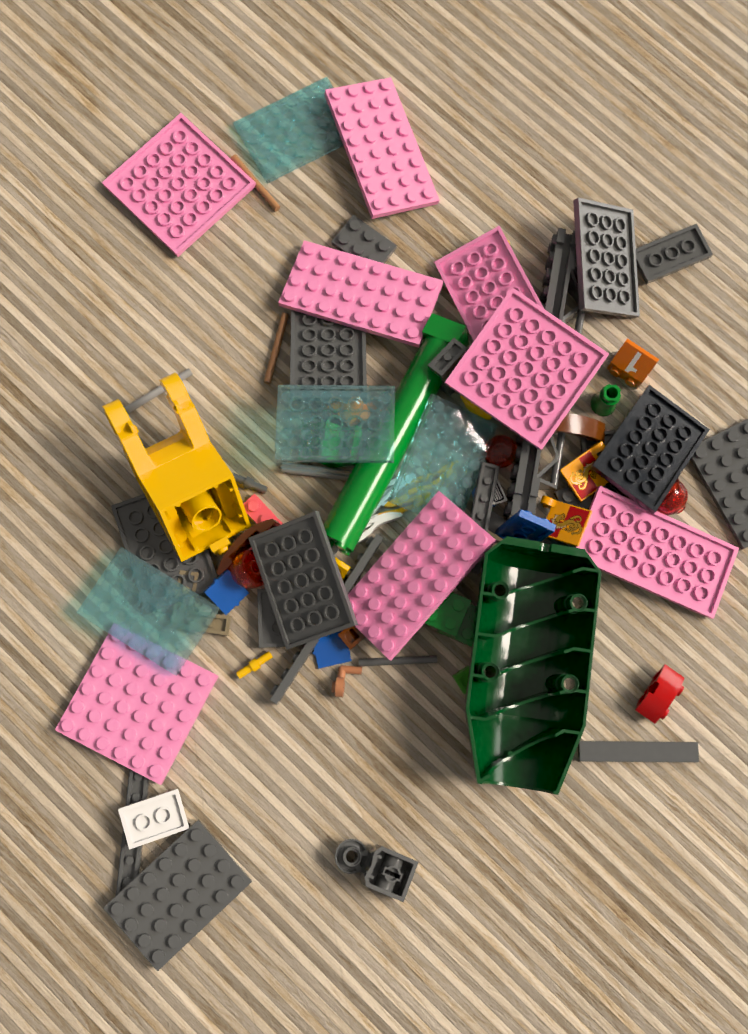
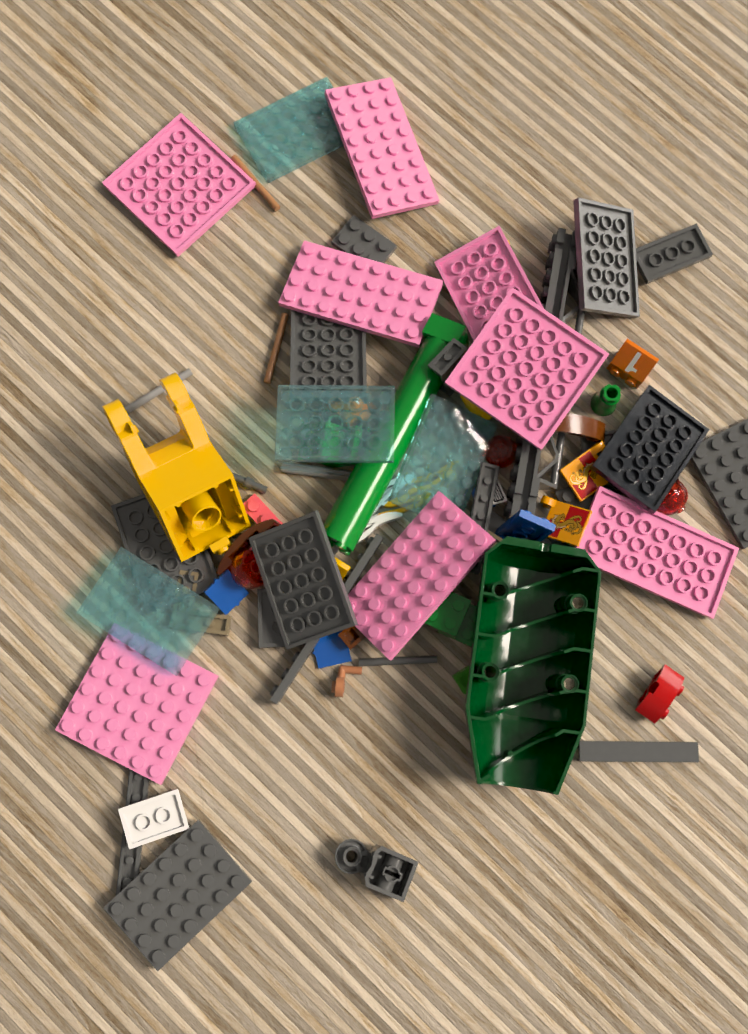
yellow bar [236,651,273,679] -> none

